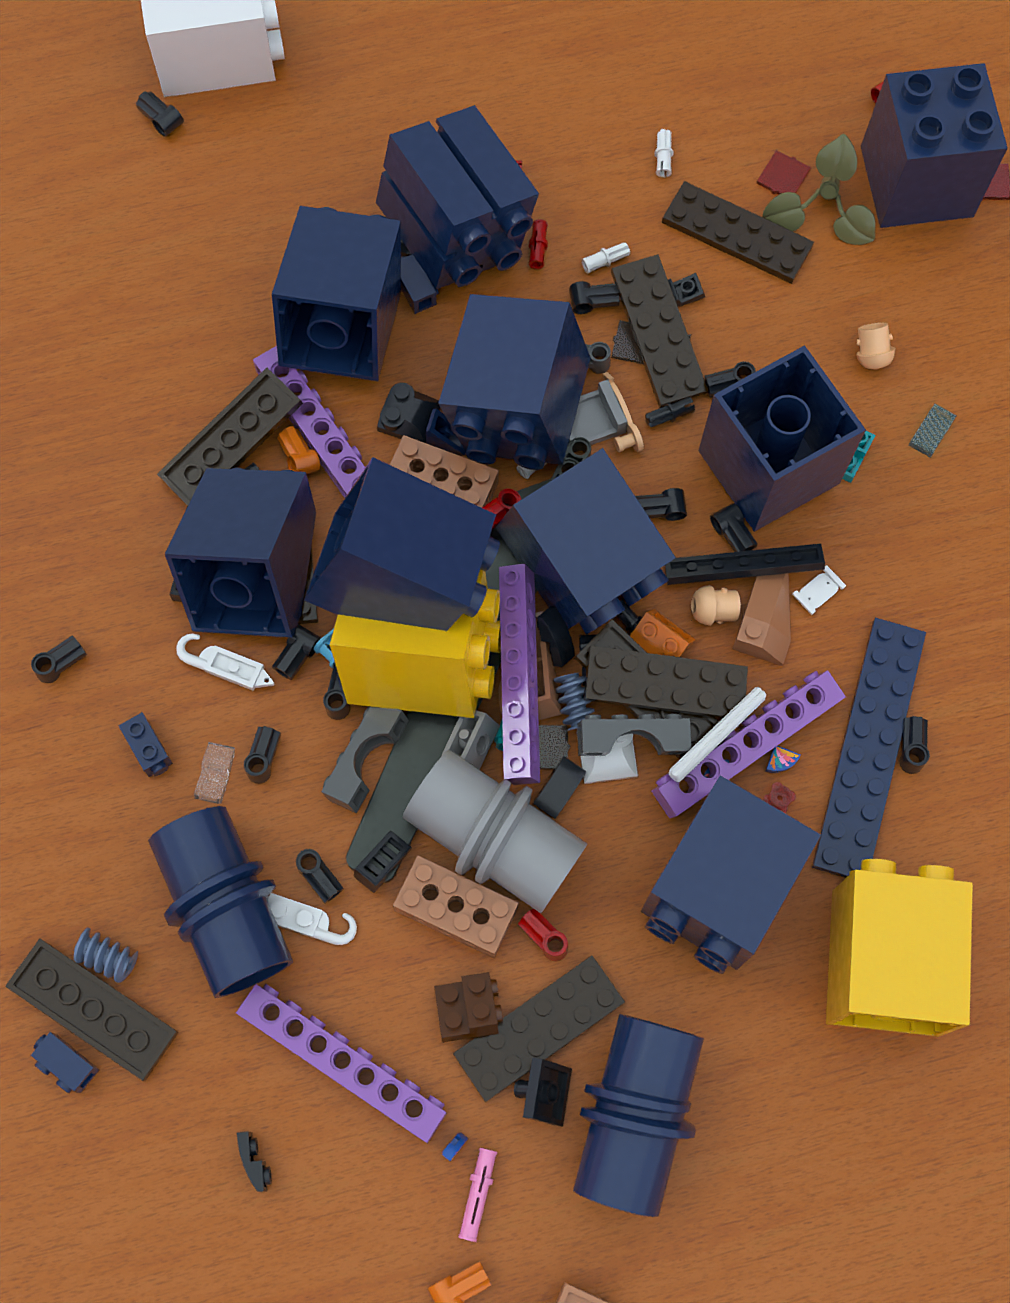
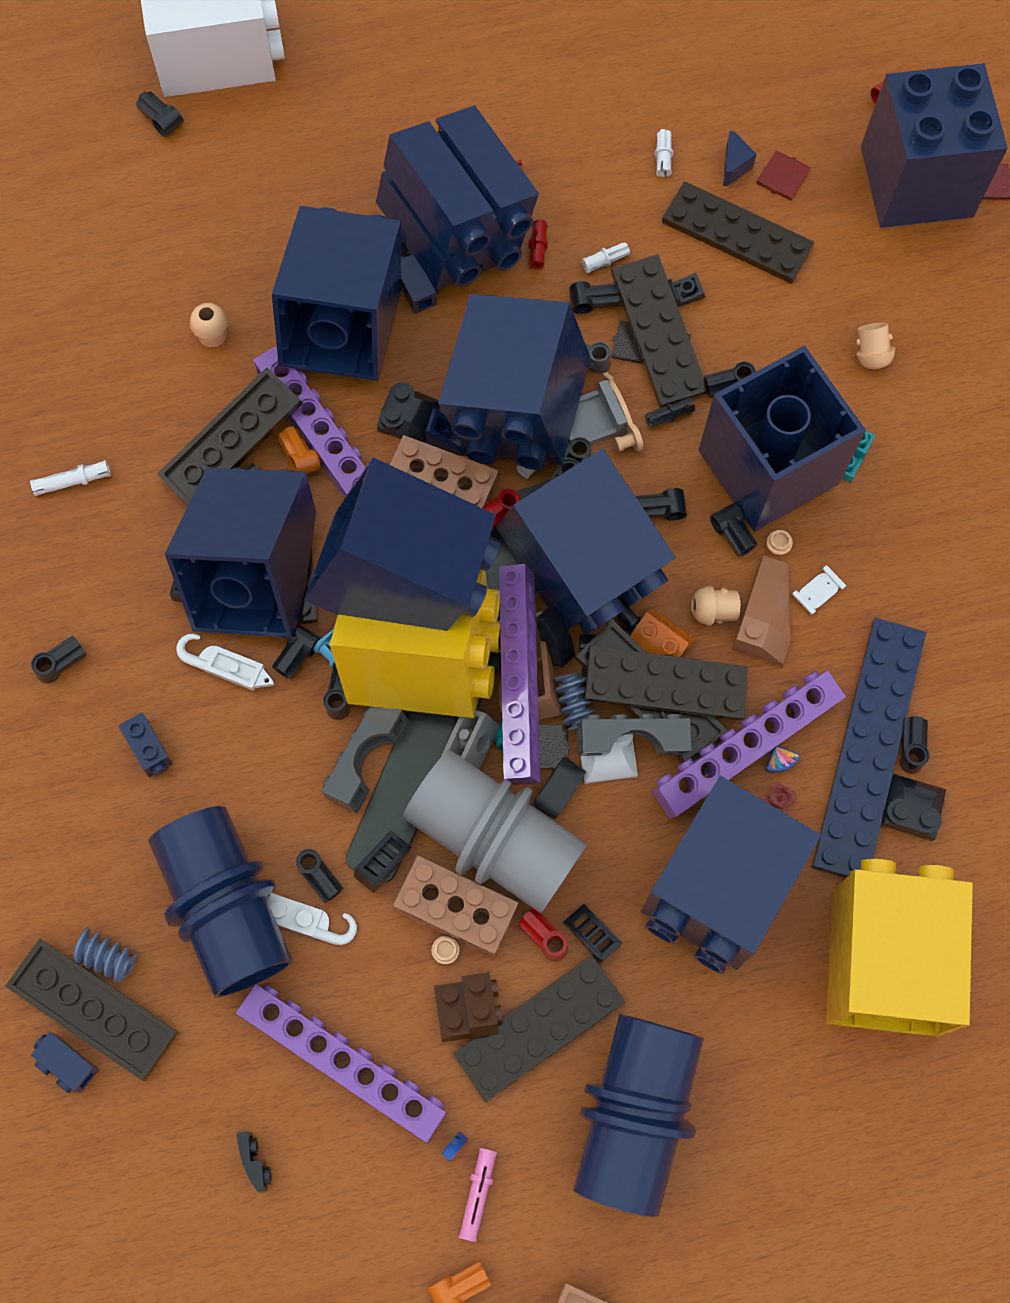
clear slope [194,742,235,804] -> none
black piece [244,726,281,784] -> none
black tile [514,1058,572,1127] -> none
black plate [665,543,825,585] -> none
white axle [669,687,766,782] -> none
olive plant [762,134,876,245] -> none
clear light blue tile [909,404,956,458] -> none
none -> white pin [30,460,111,496]
none -> light nougat piece [190,303,228,348]
none -> light nougat plate [431,936,459,965]
none -> black slope [563,904,622,964]
none -> dark blue slope [723,131,757,186]
none -> light nougat plate [766,530,793,555]
none -> black slope [881,774,946,841]

